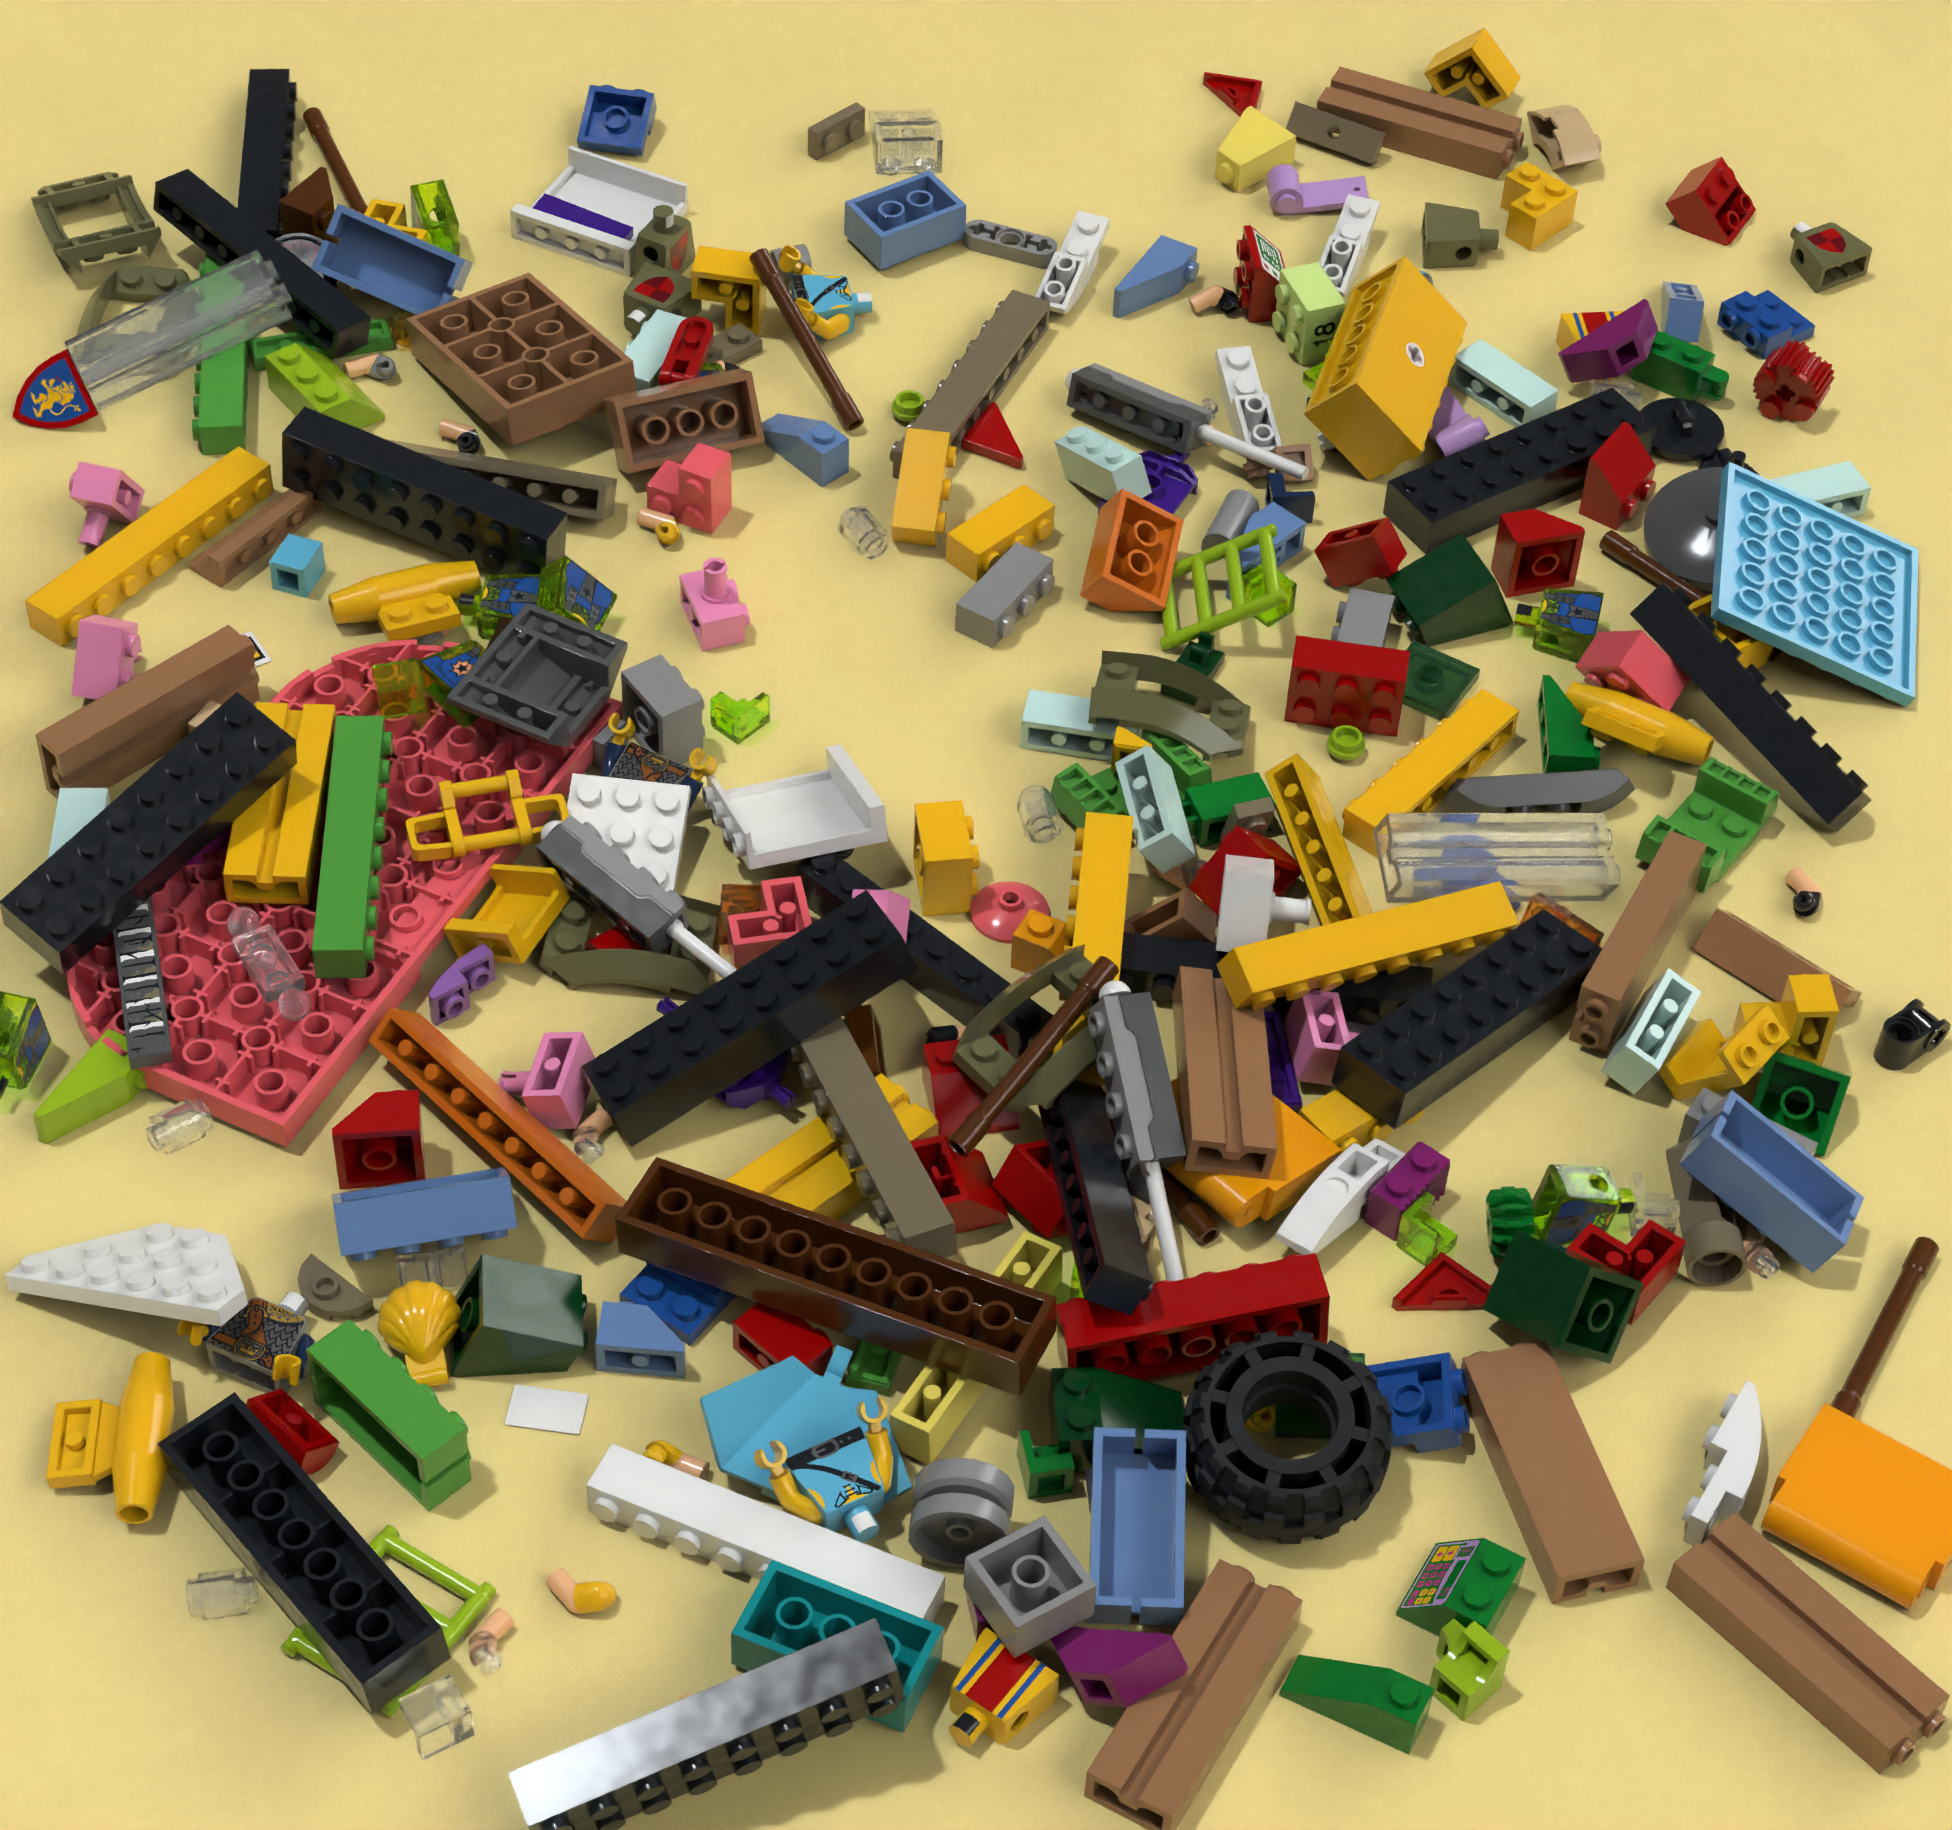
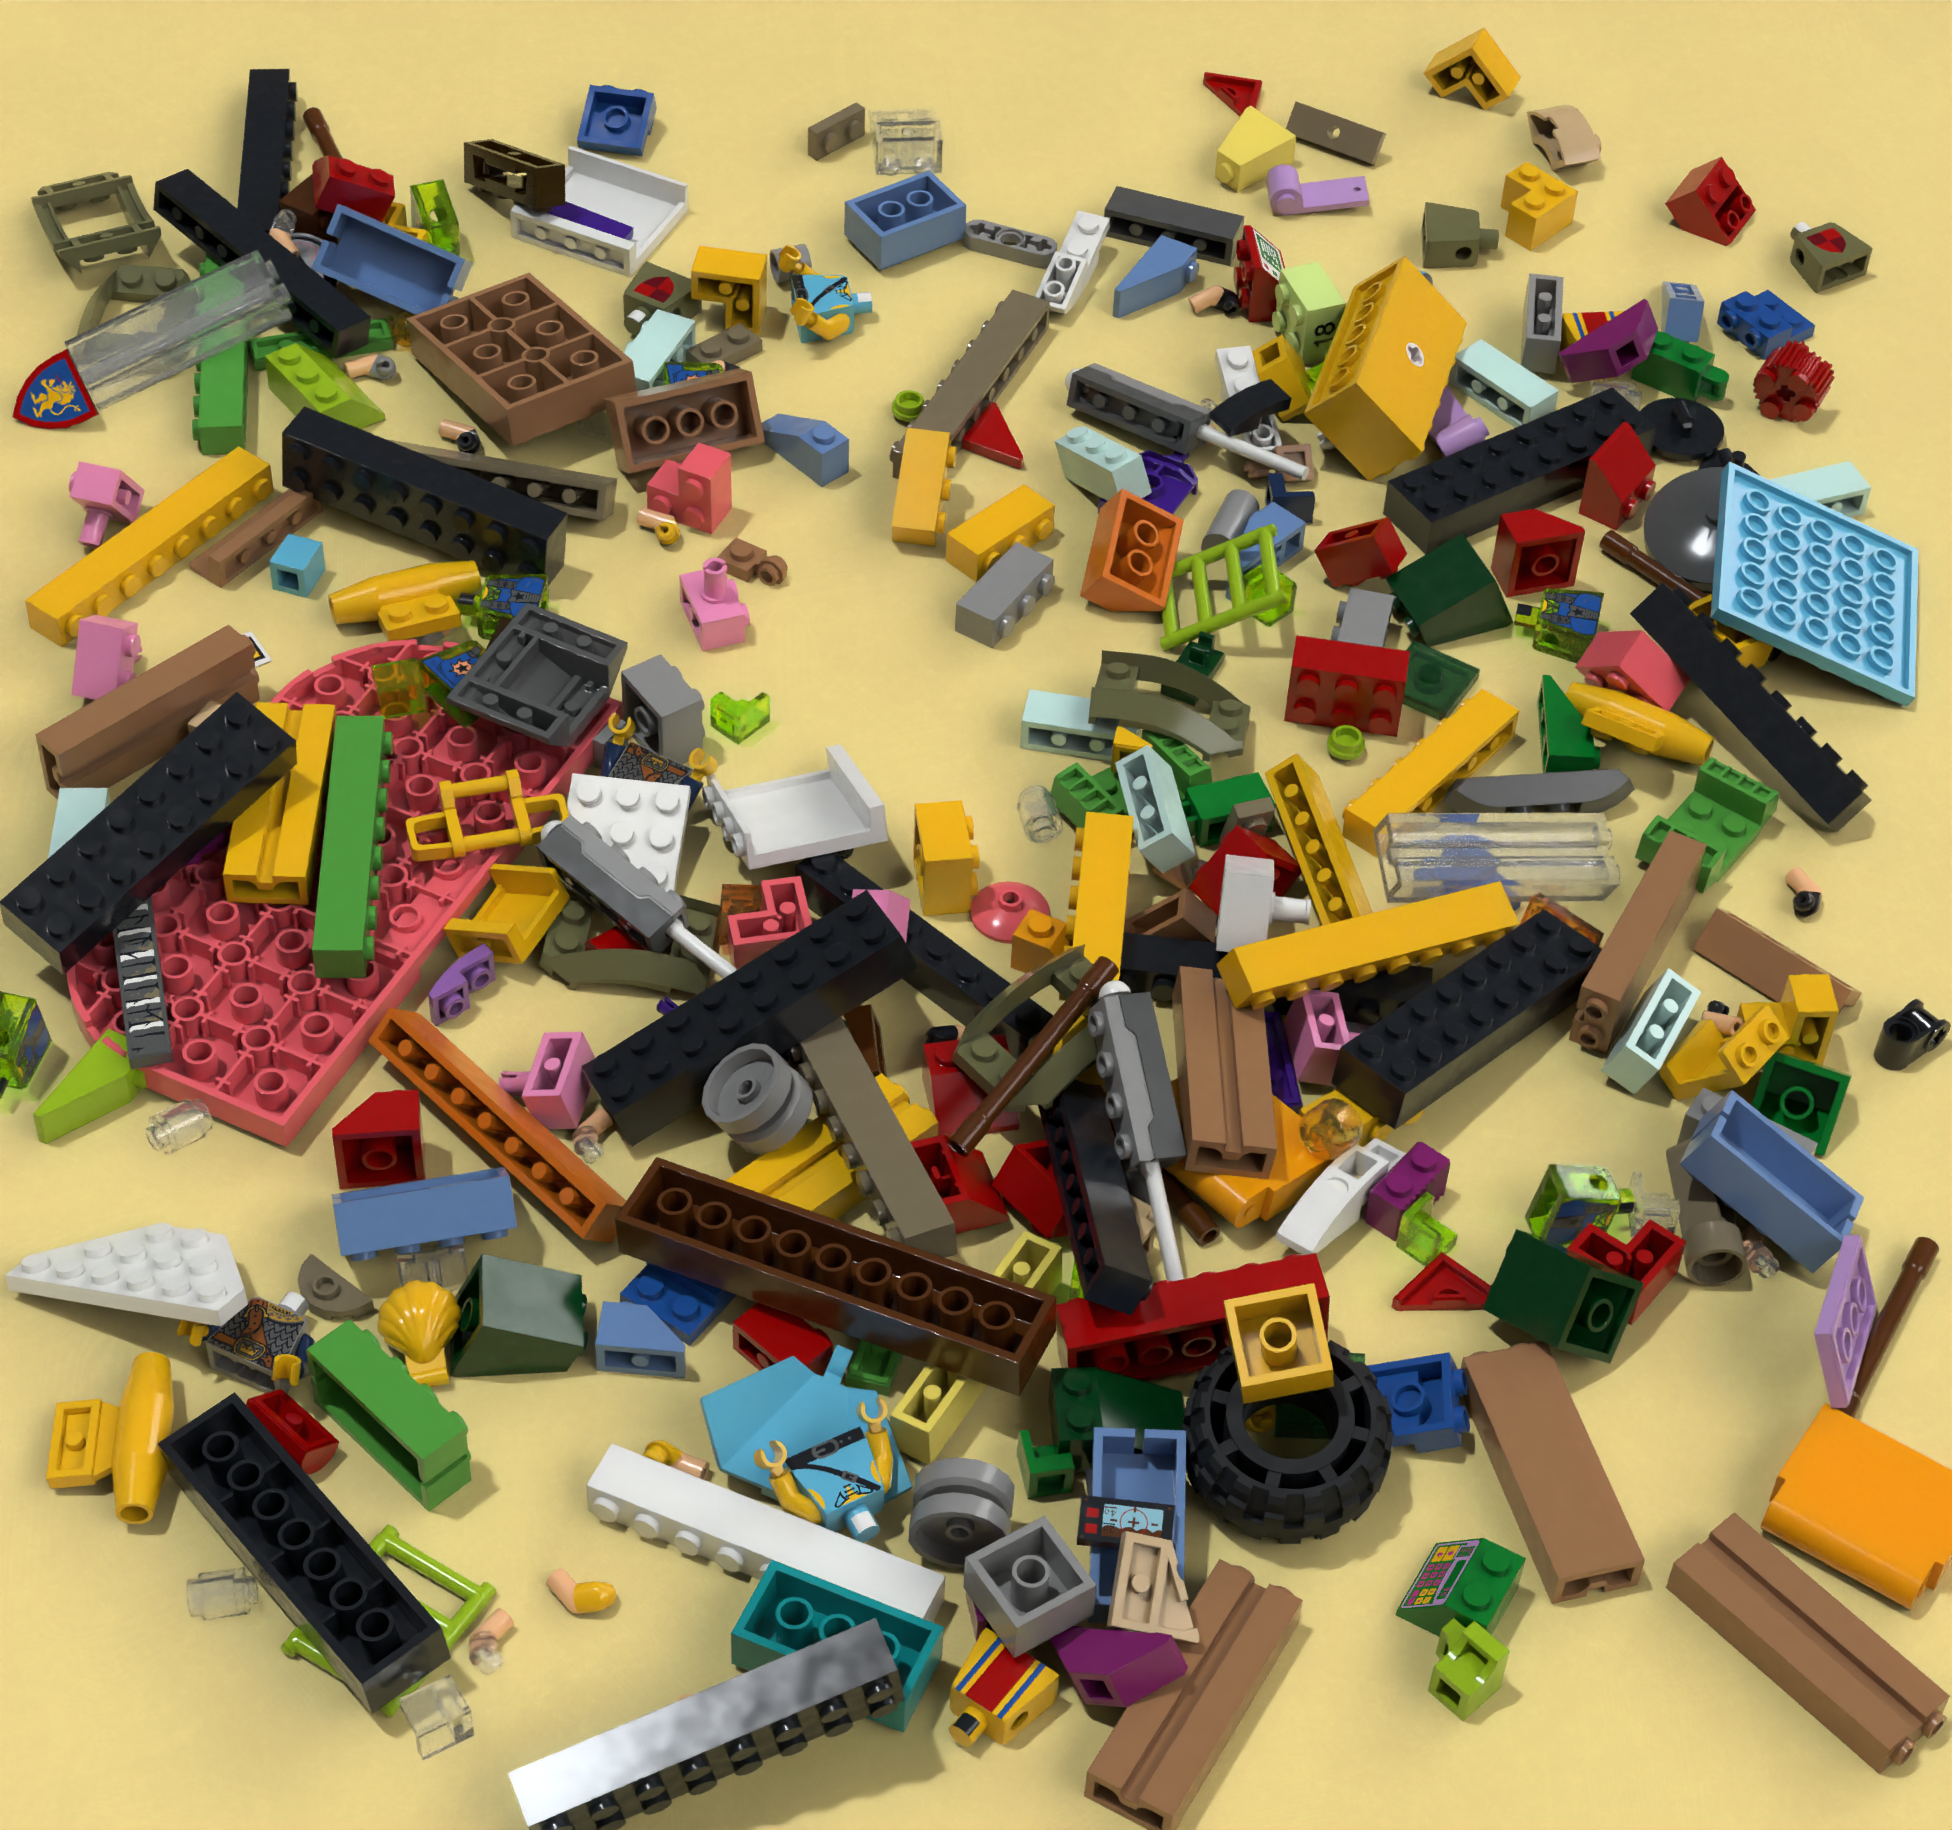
clear plate [227,907,311,1021] -> none
white sticker [505,1385,589,1435] -> none
torso [536,555,618,631] -> none
olive torso [634,205,696,277] -> none
red plate [658,316,714,386] -> none
reddish brown piece [749,248,864,431] -> none
clear brick [838,506,889,559] -> none
green slope [1279,1655,1434,1755] -> none
medium nougat brick [1317,66,1524,180] -> none
white slope [1319,194,1380,297] -> none
green gear [1485,1186,1535,1258] -> none
white slope [1682,1380,1762,1546] -> none
none -> arm [269,209,301,257]
none -> red slope [312,155,395,223]
none -> dark brown brick [464,139,565,213]
none -> light grey wheel [702,1043,813,1154]
none -> medium nougat plate [717,538,788,586]
none -> tile [1077,1495,1175,1550]
none -> dark grey brick [1104,186,1244,266]
none -> tan wing [1106,1531,1200,1645]
none -> black slope [1209,379,1292,436]
none -> yellow brick [1224,1283,1334,1404]
none -> yellow slope [1252,335,1311,422]
none -> clear yellow head [1299,1098,1362,1161]
none -> light grey brick [1521,273,1564,374]
none -> light nougat arm [1701,1000,1744,1037]
none -> lavender tile [1814,1235,1877,1408]

